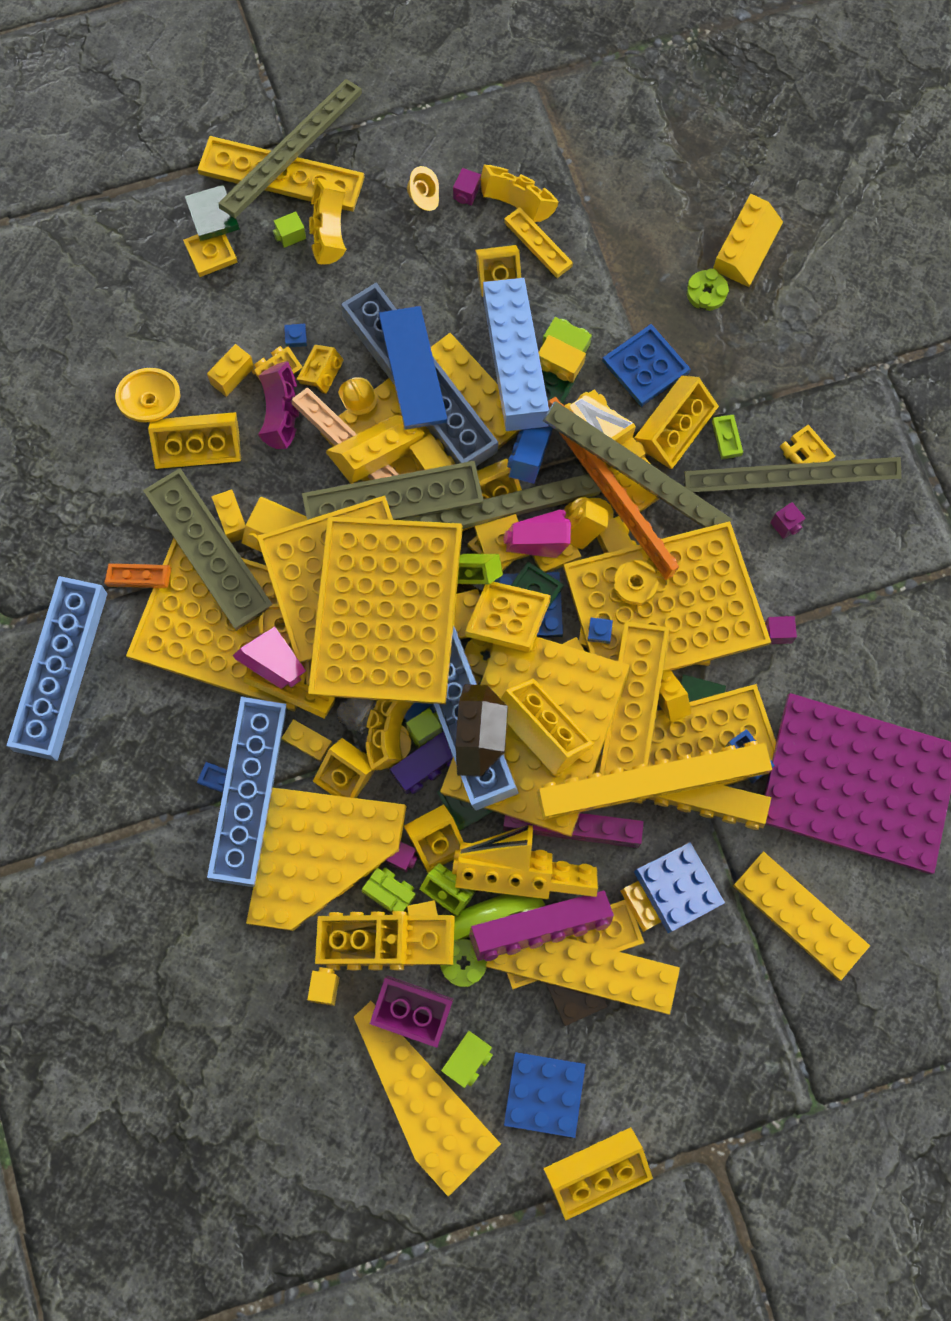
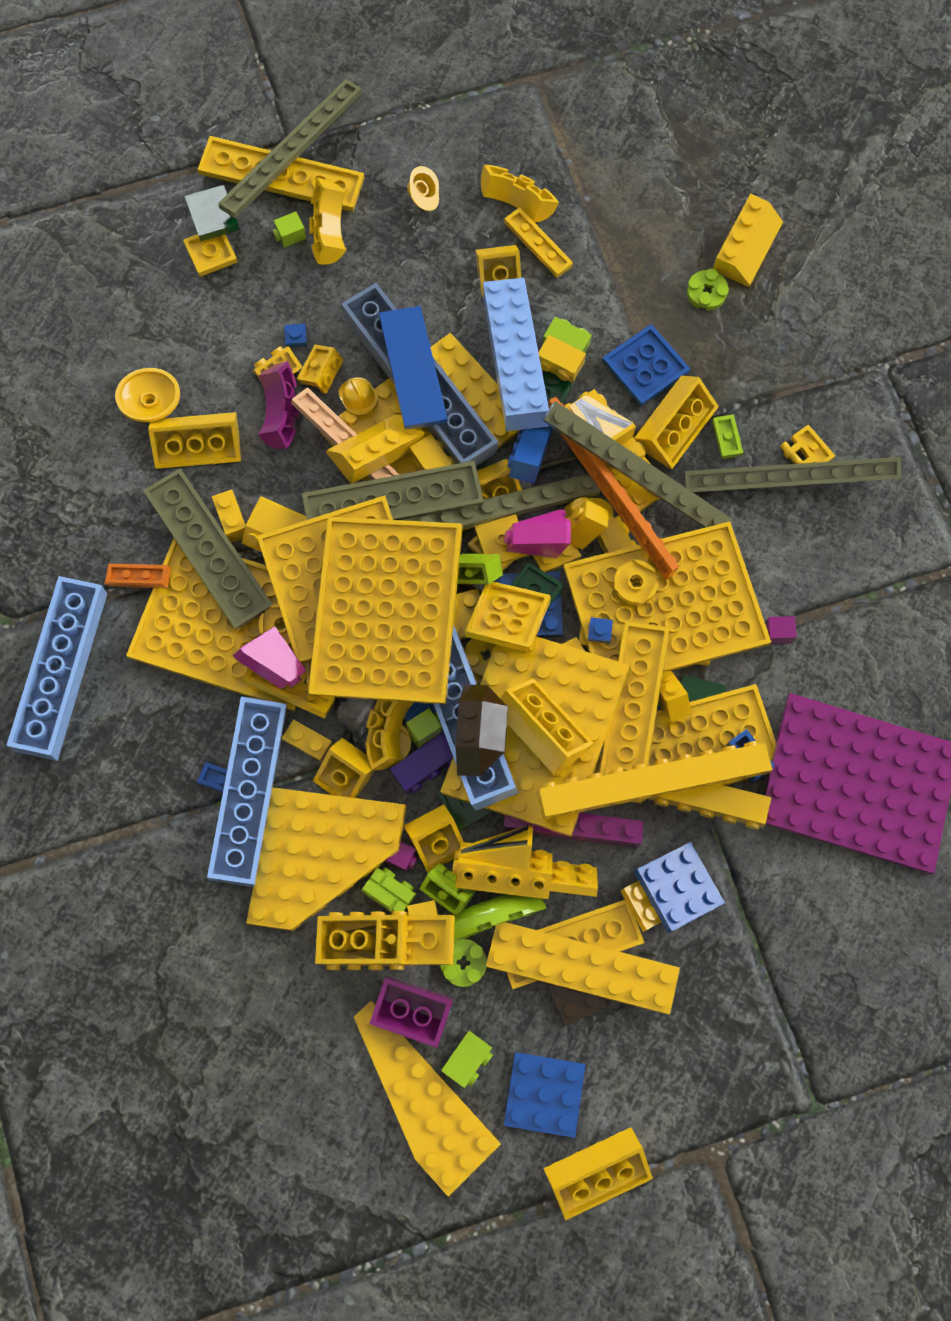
yellow brick [207,344,254,397] -> none
yellow brick [307,967,339,1006] -> none
magenta brick [453,168,481,206] -> none
magenta brick [469,890,614,961] -> none
yellow plate [733,851,870,981] -> none
magenta brick [770,502,806,539] -> none

